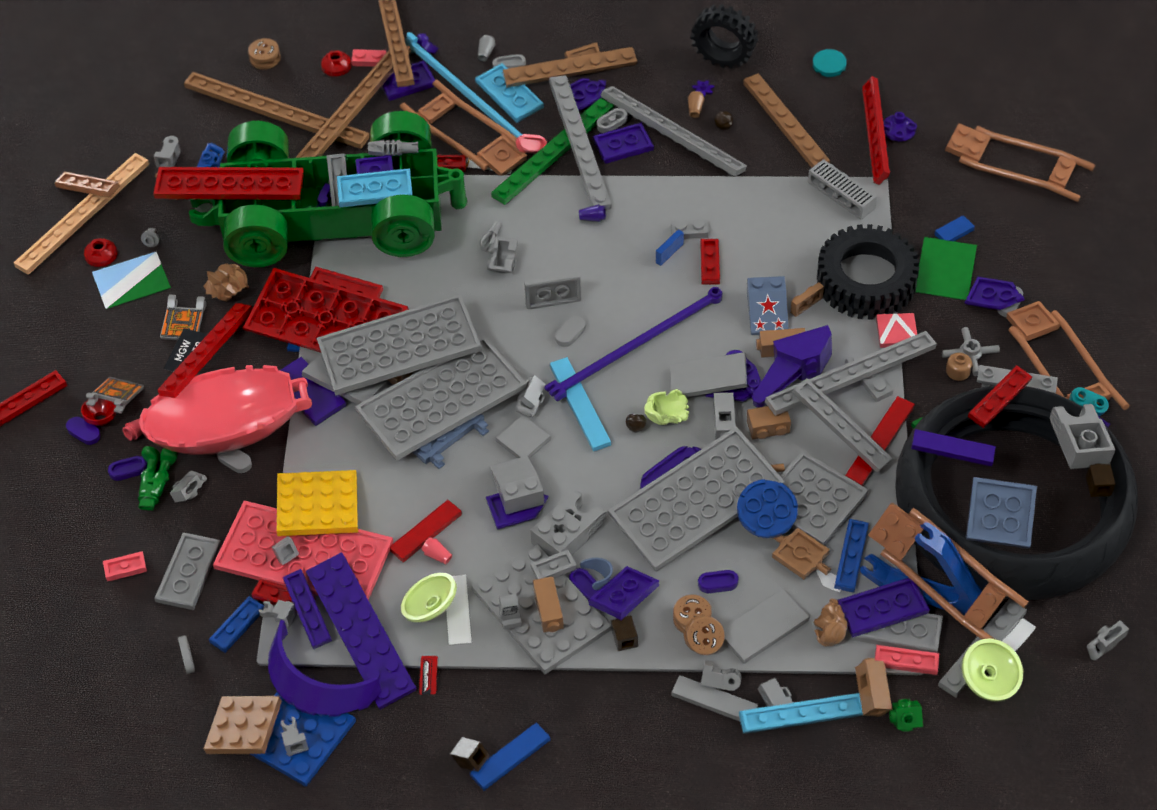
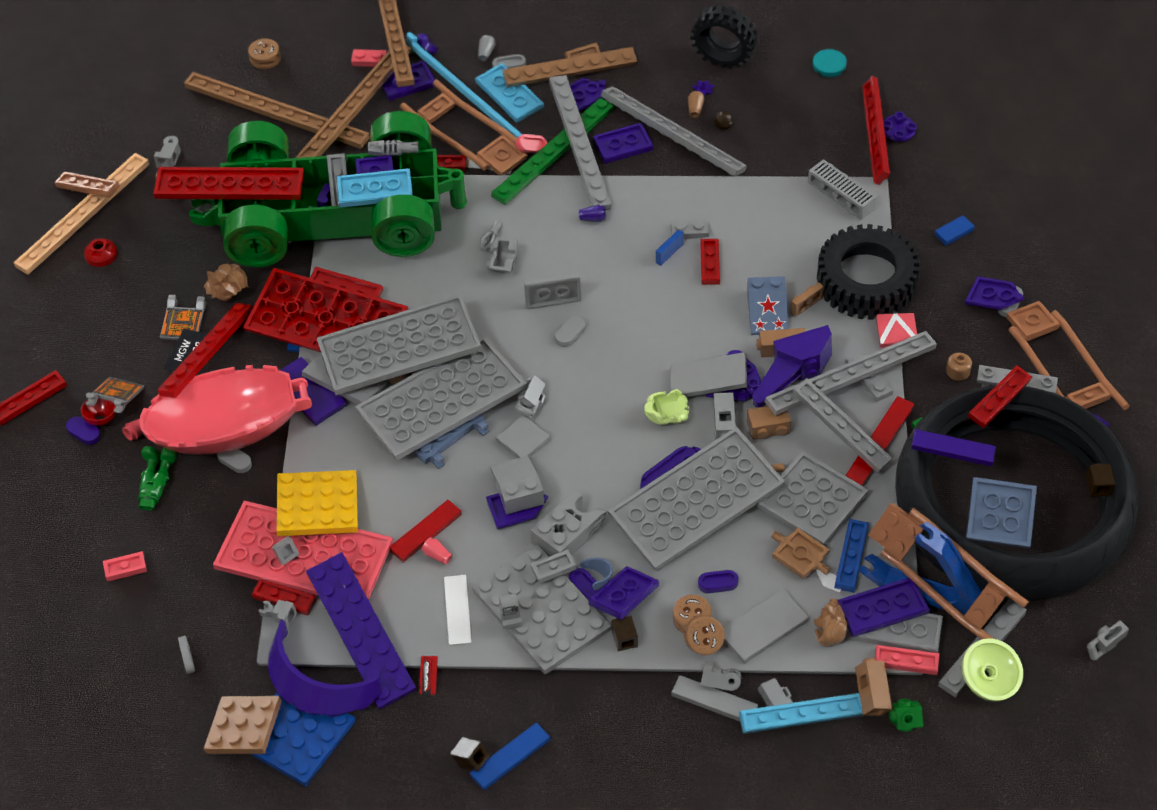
sticker [92,252,171,309] -> none
dark purple tile [108,456,147,481] -> none
light grey plate [141,228,159,247] -> none
light grey tile [154,533,221,610] -> none
light grey piece [170,471,207,502] -> none
blue piece [197,143,224,167] -> none
blue tile [209,596,264,653] -> none
light grey piece [281,717,309,756] -> none
dark purple tile [282,569,332,650] -> none
red piece [321,50,352,77] -> none
yellowish green dish [401,573,457,622] -> none
medium nougat brick [533,576,564,633] -> none
dark purple hinge [544,287,723,401] -> none
medium azure tile [550,357,611,452] -> none
light grey plate [597,108,627,133] -> none
dark brown piece [626,414,646,432] -> none
blue tile [737,479,798,538] -> none
medium nougat plate [744,73,830,168] -> none
green sticker [915,237,977,300] -> none
light grey bar [942,327,1000,376] -> none
nougat plate [945,123,1095,202] -> none
white sticker [1002,618,1036,651] -> none
light grey brick [1050,404,1115,469] -> none
teal plate [1069,387,1109,416] -> none

